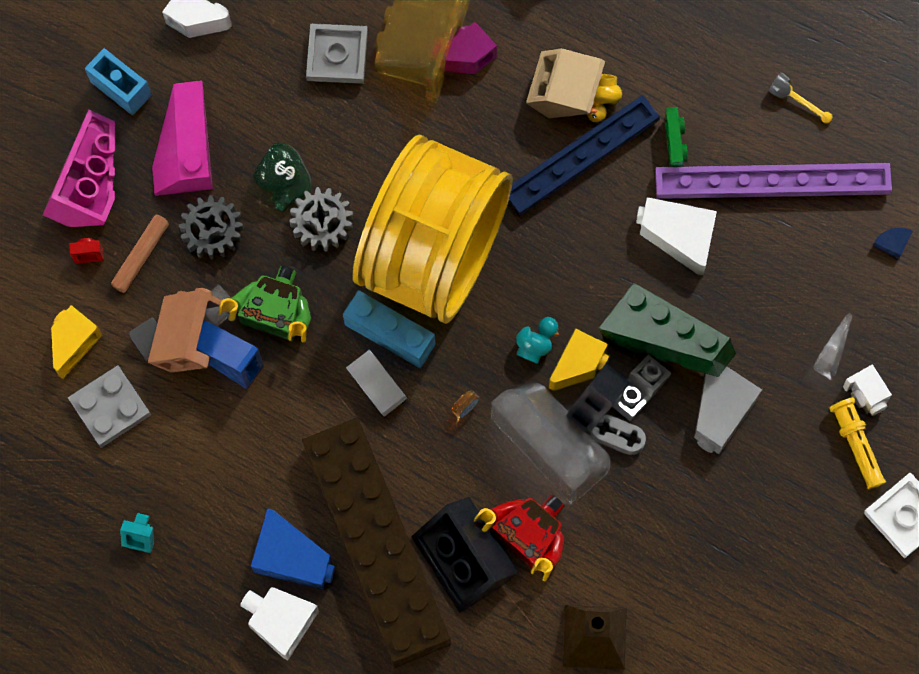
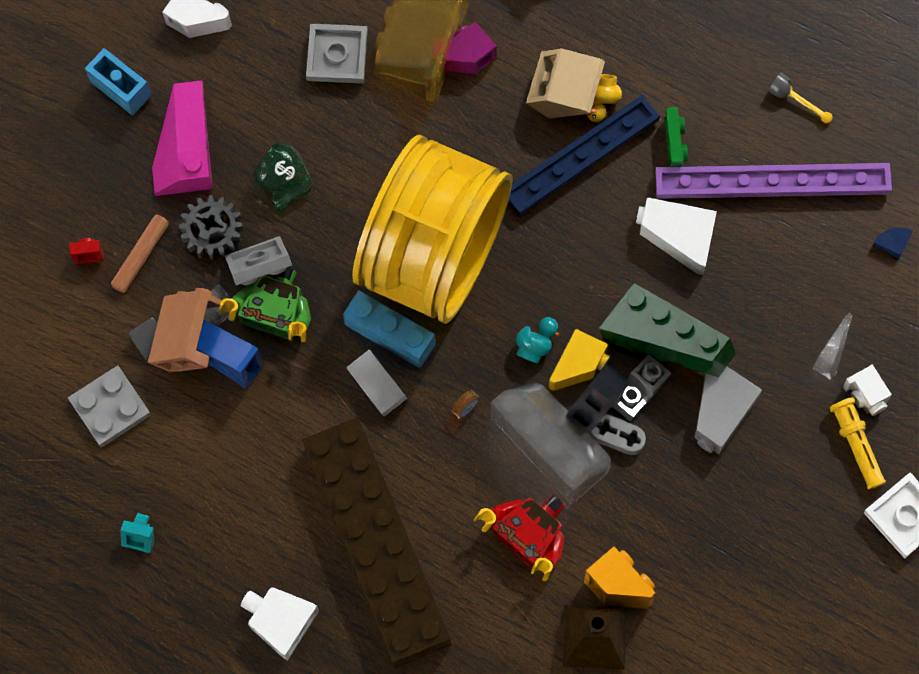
dark pink wedge [42,110,115,227] -> none
yellow slope [51,305,102,379] -> none
blue slope [251,509,335,591] -> none
light grey gear [290,187,354,251] -> none
black slope [411,497,518,613] -> none
none -> light grey plate [225,236,292,285]
none -> light orange slope [584,547,656,609]

